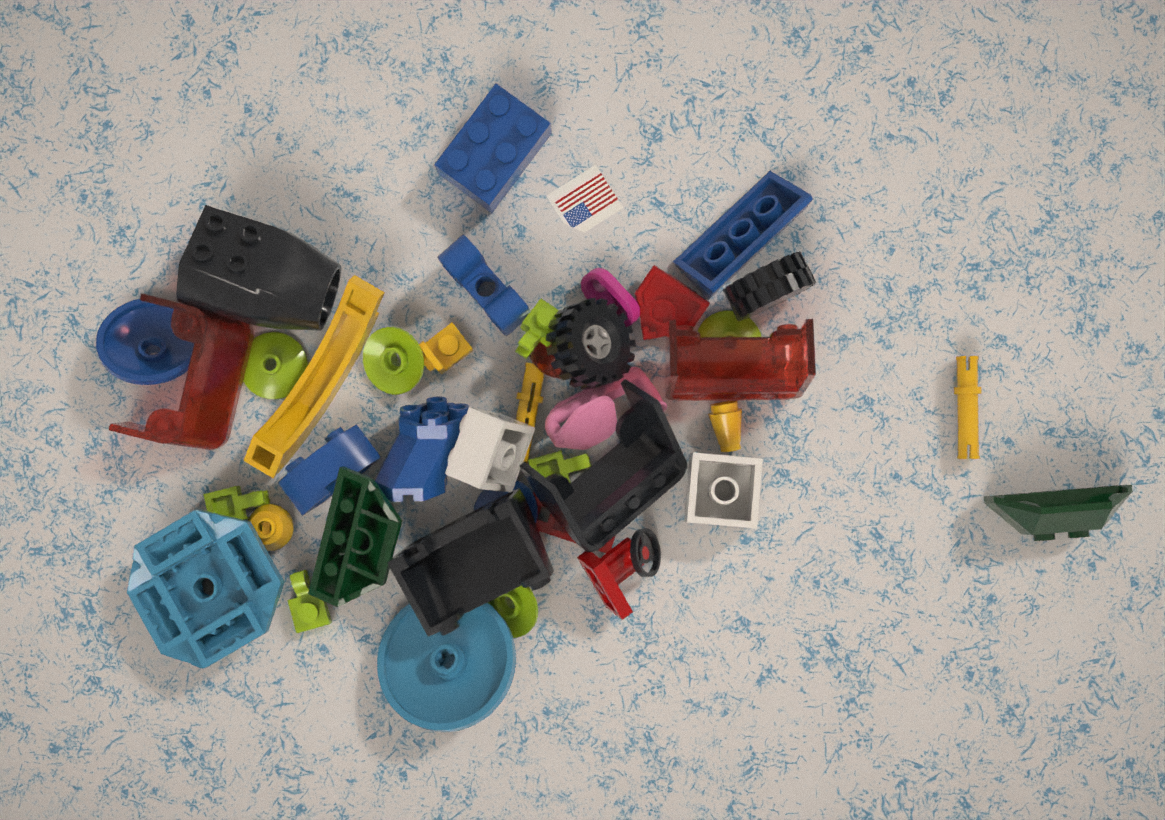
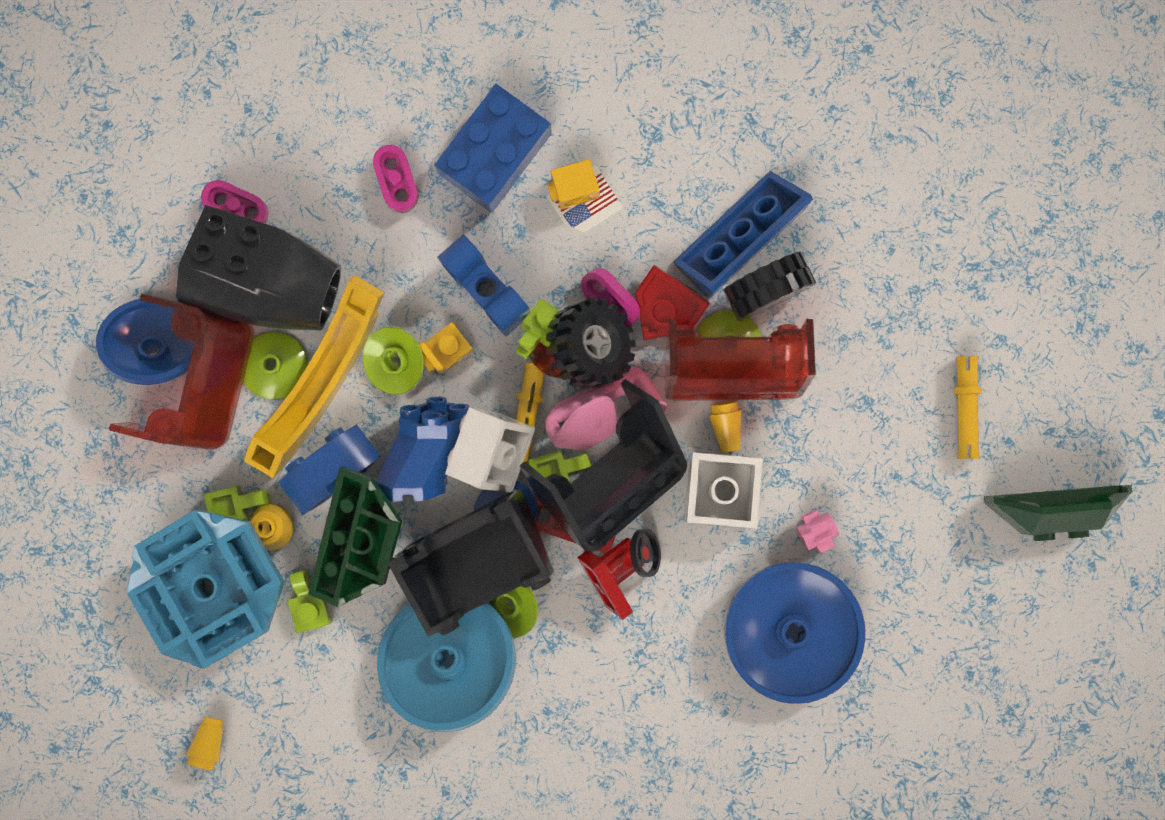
none -> yellow cone [185,716,224,770]
none -> dark pink plate [201,180,269,223]
none -> dark pink plate [373,145,419,213]
none -> yellow brick [546,159,600,210]
none -> blue dish [724,562,866,704]
none -> bright pink gear [796,510,839,553]

